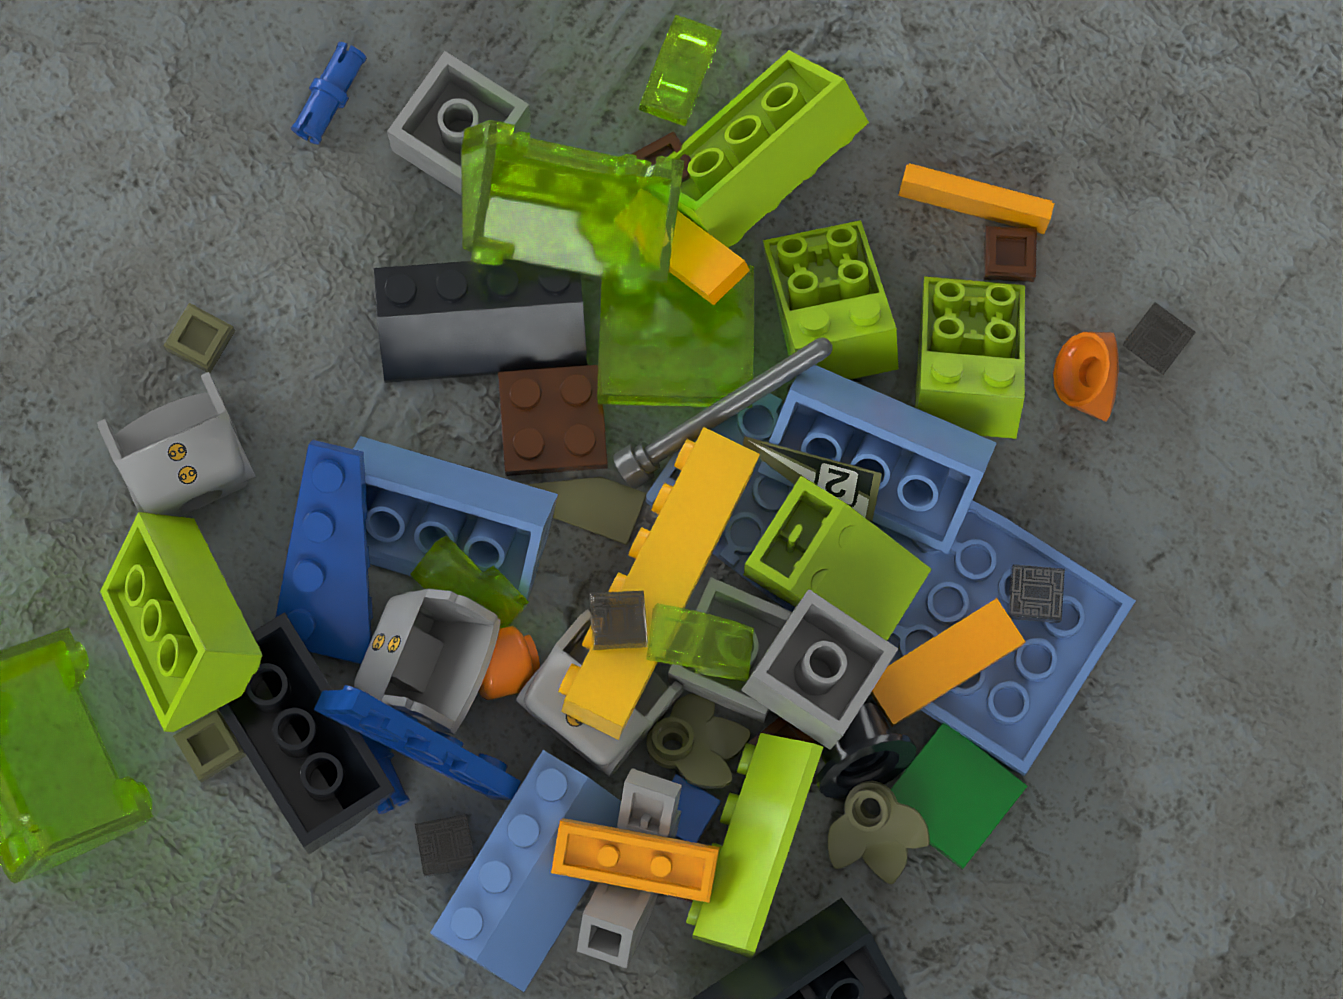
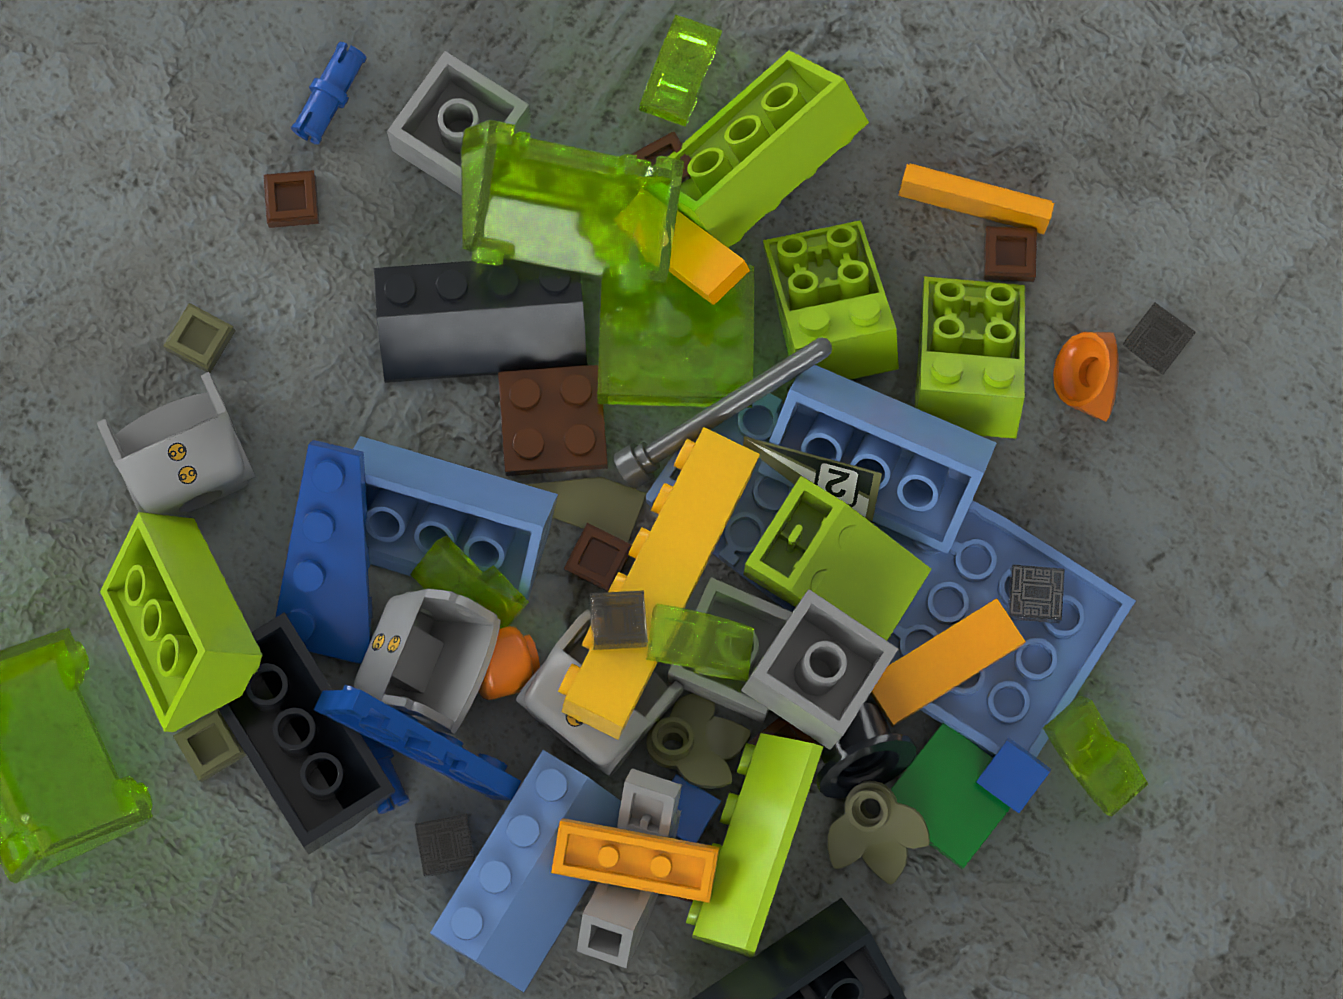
none -> reddish brown tile [264,170,319,228]
none -> reddish brown tile [564,523,632,592]
none -> blue tile [976,737,1051,813]
none -> clear neon green slope [1043,696,1148,817]

